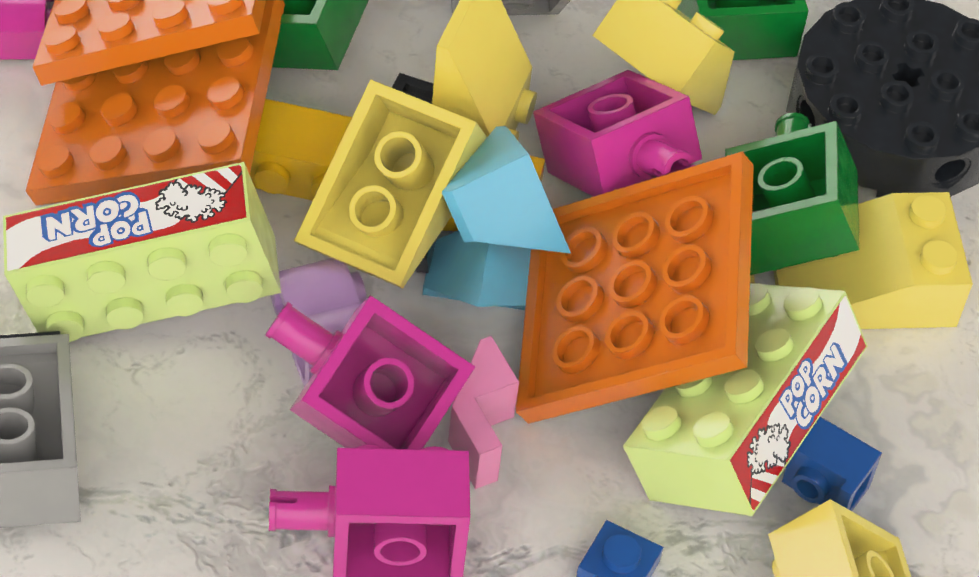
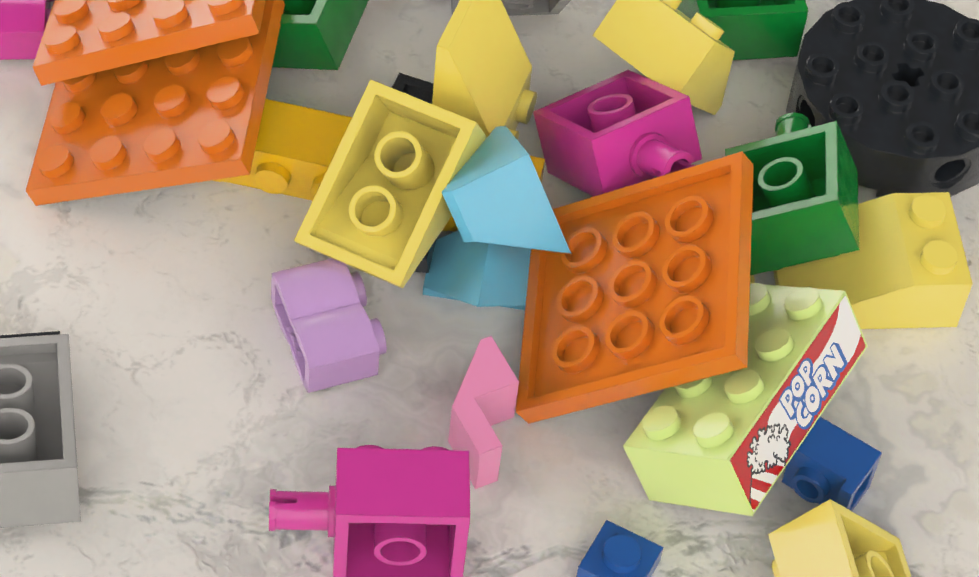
yellowish green brick [3,162,281,342] -> none
dark pink brick [265,295,475,450] -> none

